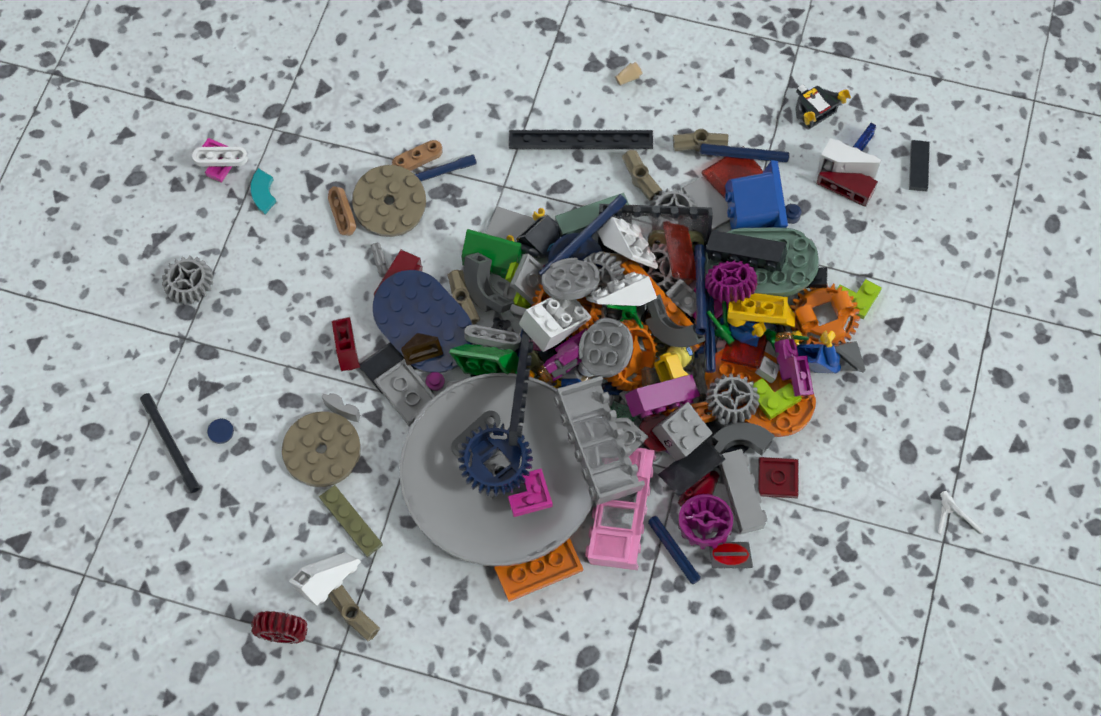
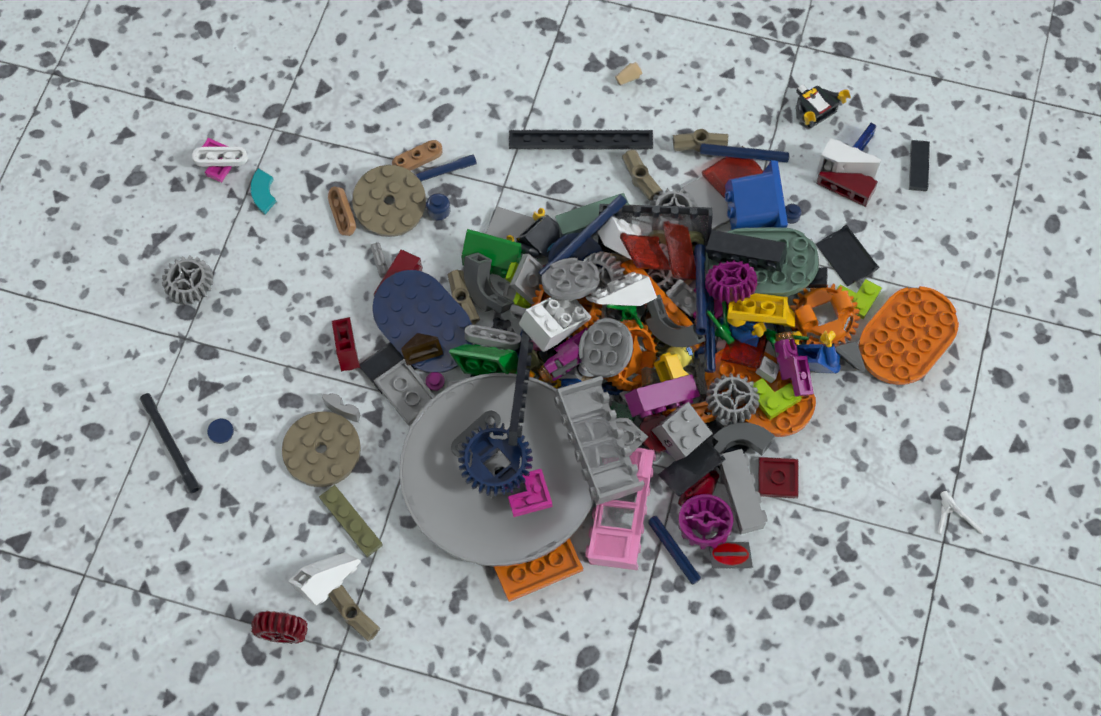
none -> dark blue head [426,193,451,221]
none -> clear red piece [620,233,671,270]
none -> black piece [816,225,880,287]
none -> orange plate [859,286,959,385]

